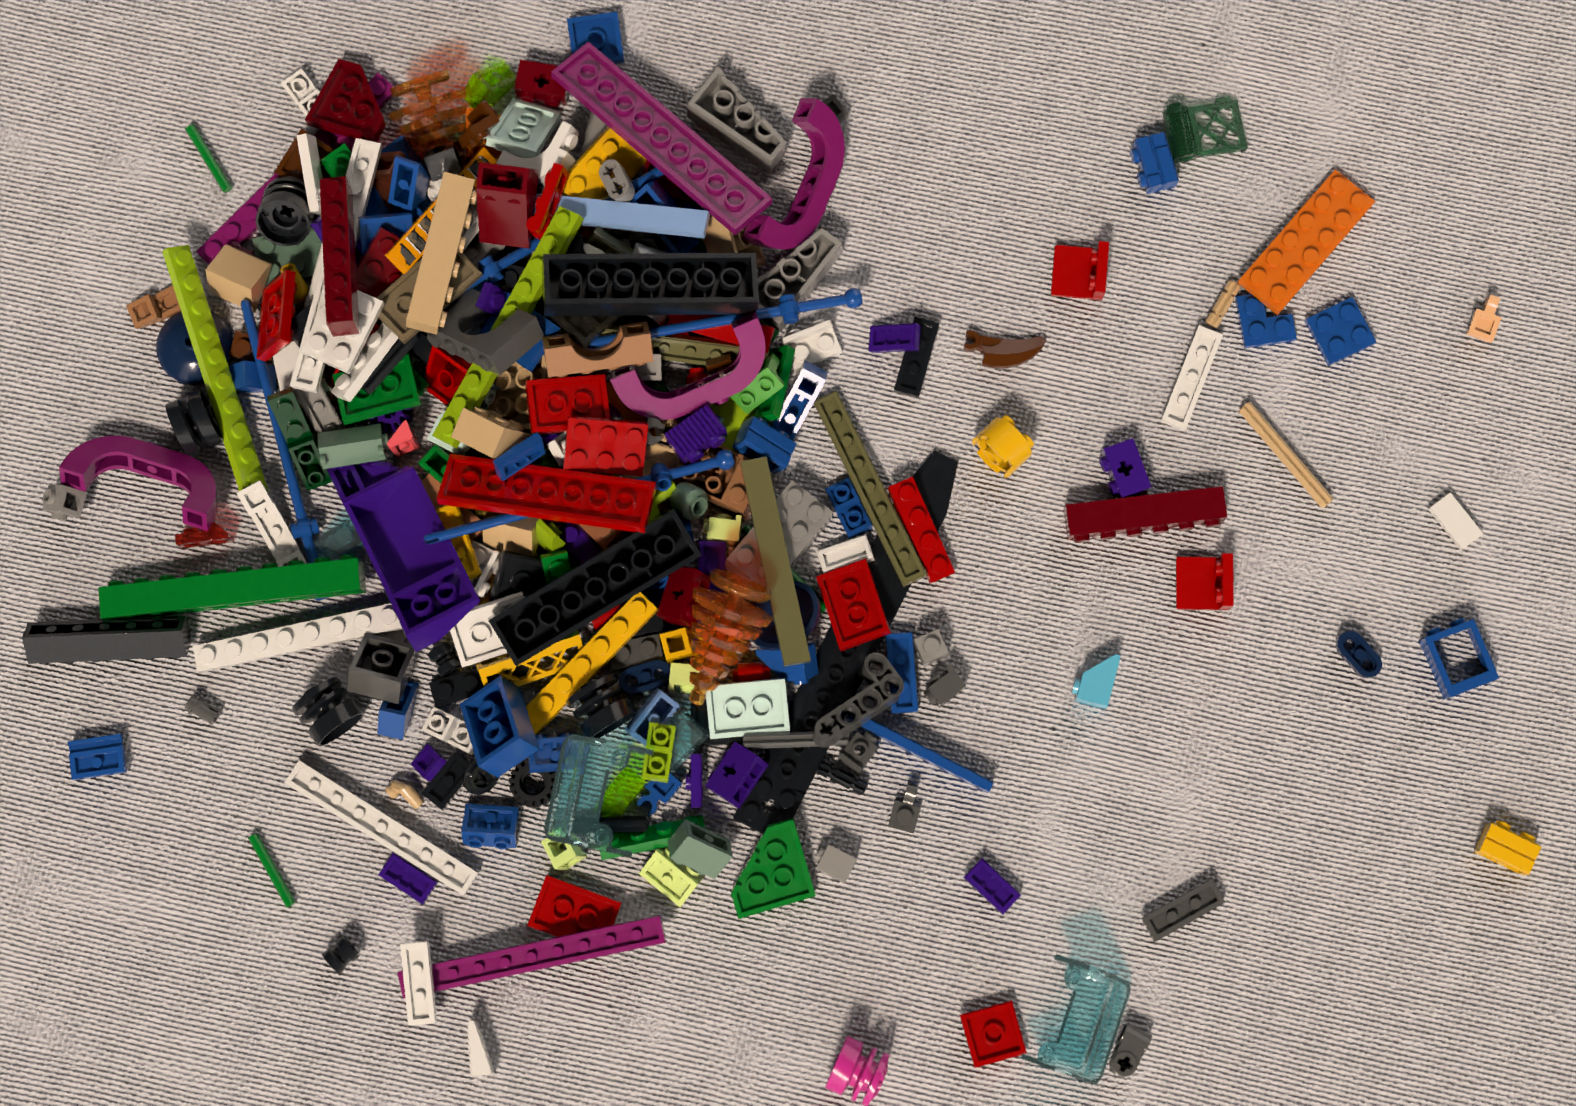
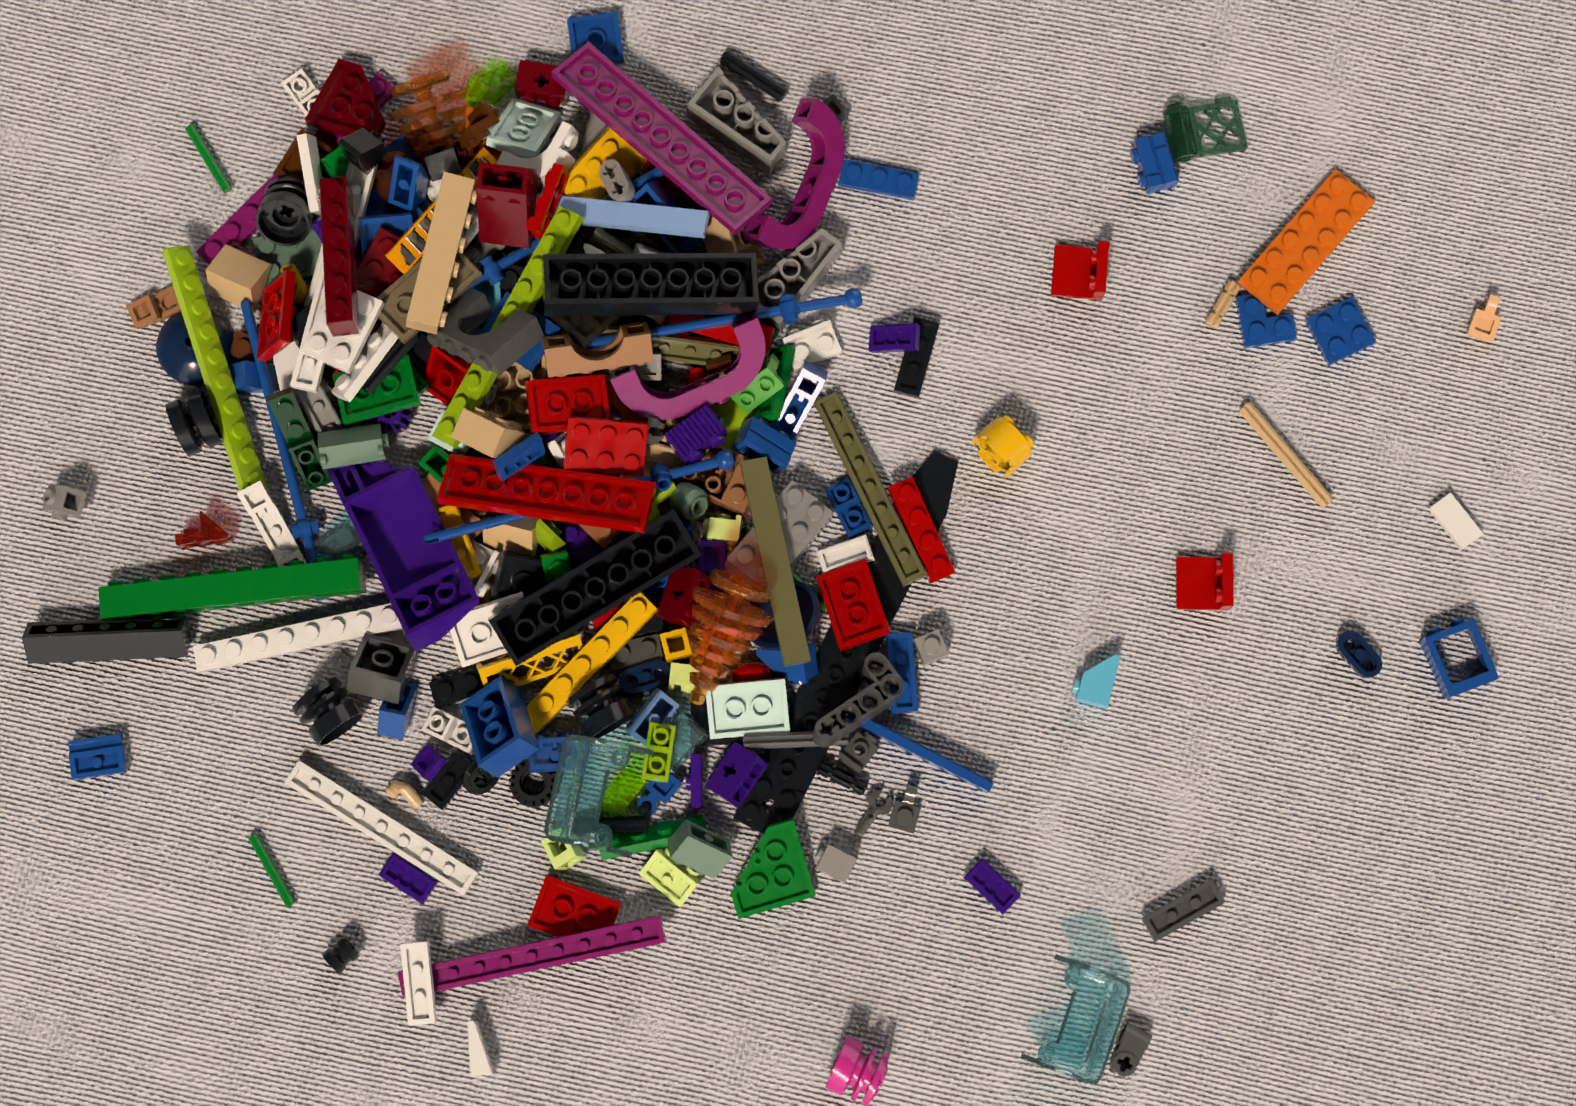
magenta arch [59,436,217,531] -> none
dark grey pin [185,695,221,725] -> none
coral slope [387,420,420,457] -> none
black wheel [427,641,462,678] -> none
blue bracket [461,804,519,850] -> none
dark purple plate [475,282,508,317] -> none
dark grey brick [923,665,966,707] -> none
red plate [959,1000,1027,1068] -> none
reddish brown piece [963,330,1045,368] -> none
dark red brick [1063,486,1227,543] -> none
dark purple brick [1099,438,1152,498] -> none
white plate [1160,325,1223,431] -> none
yellow brick [1474,820,1541,876] -> none
none -> black slope [338,128,387,176]
none -> black axle [720,50,787,102]
none -> blue plate [838,159,919,201]
none -> flat silver bar [854,790,892,837]

